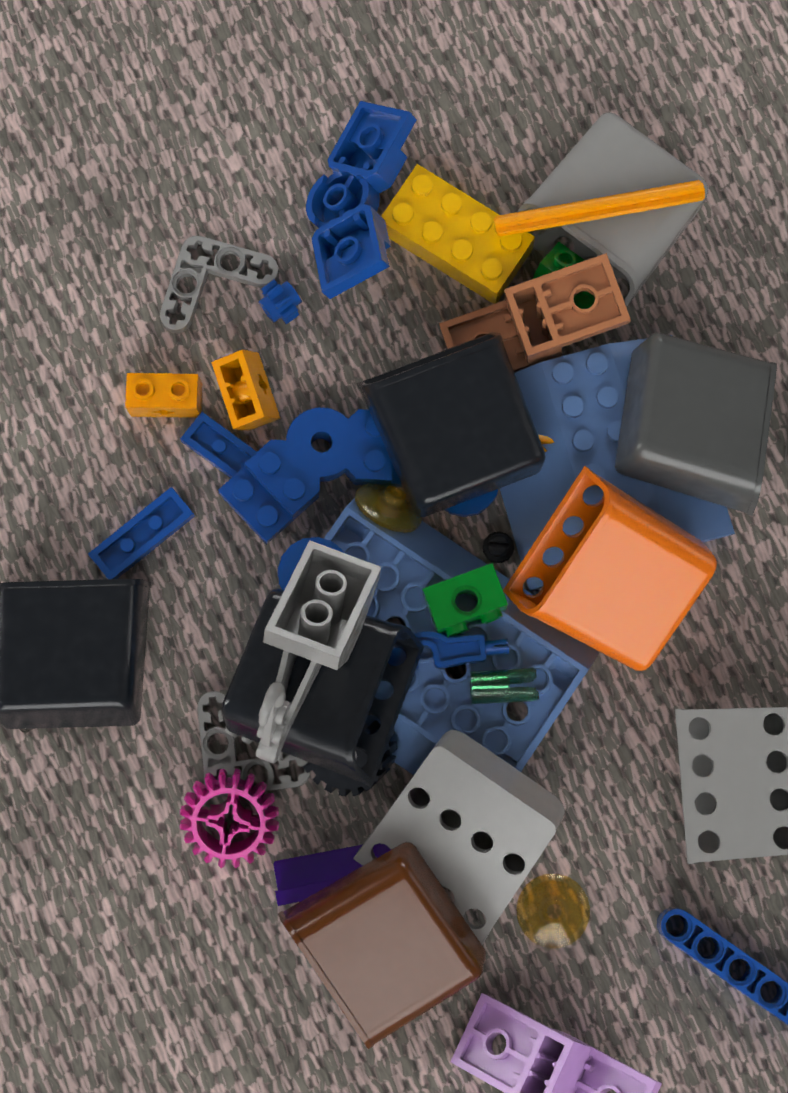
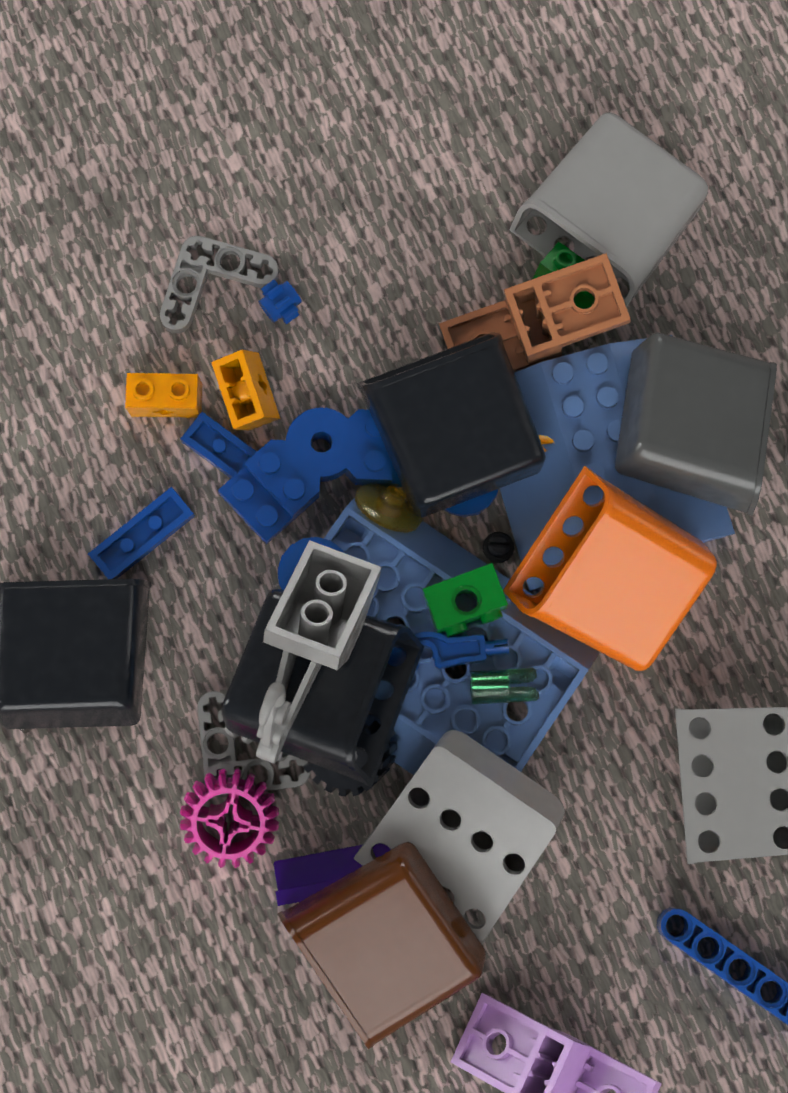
blue plate [306,101,417,299] -> none
yellow brick [381,164,535,304] -> none
light orange axle [494,180,705,237] -> none
clear yellow dish [516,874,590,948] -> none

